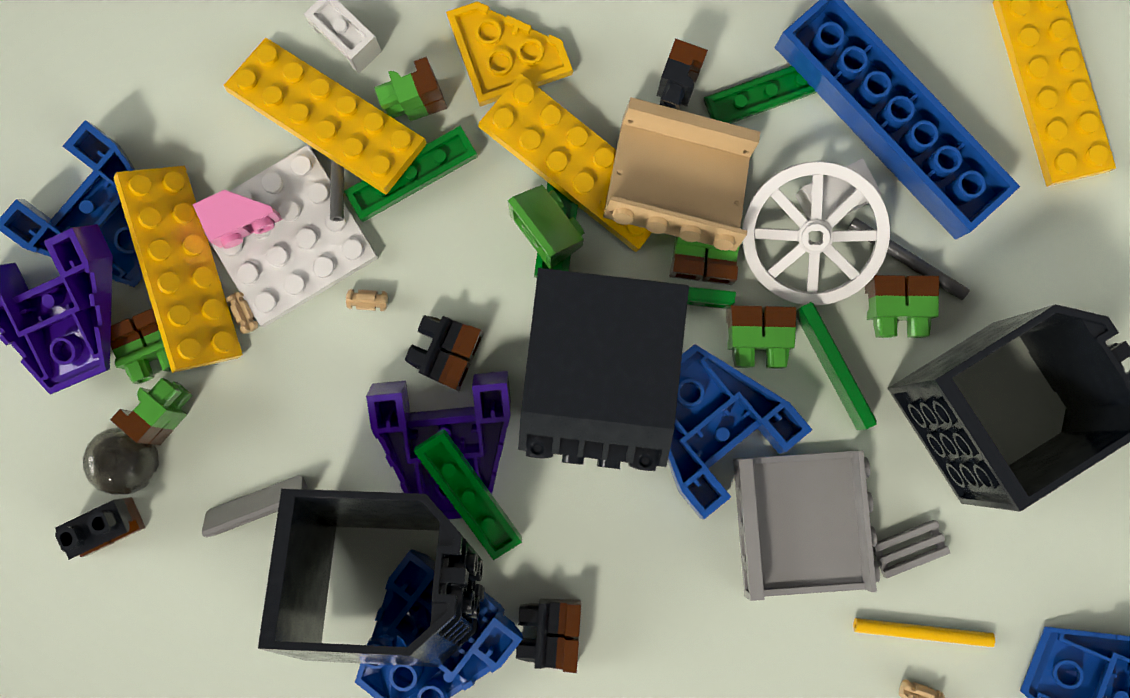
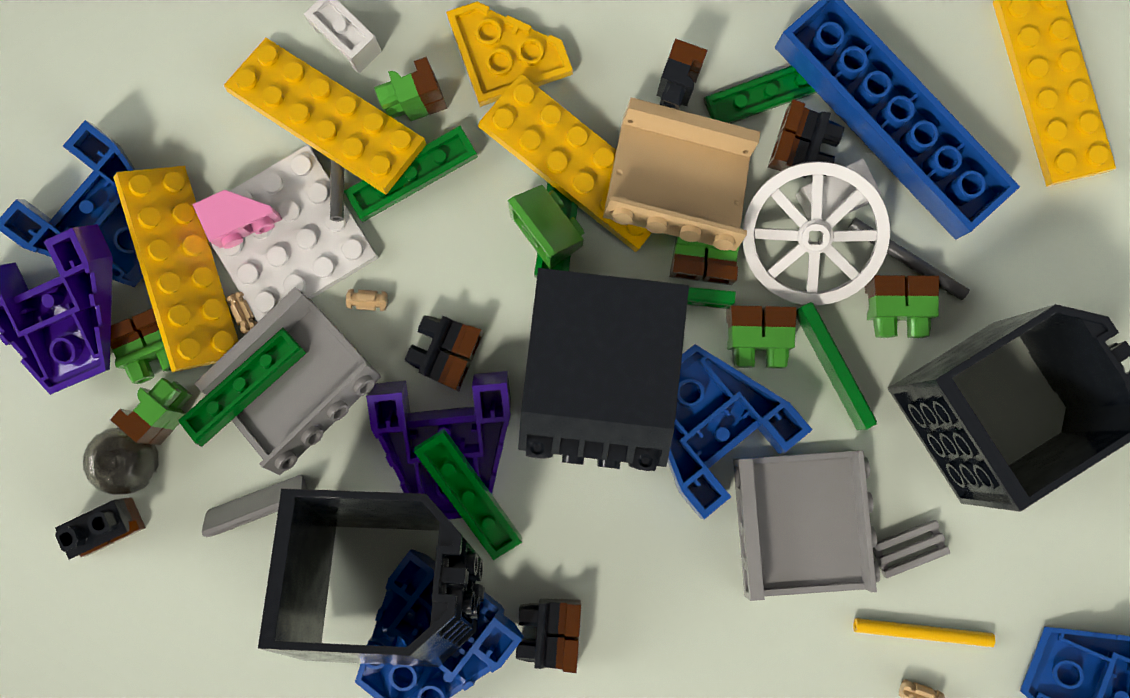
none -> green tile [178,328,307,447]
none -> light grey panel [195,287,382,475]
none -> hips [767,99,845,178]

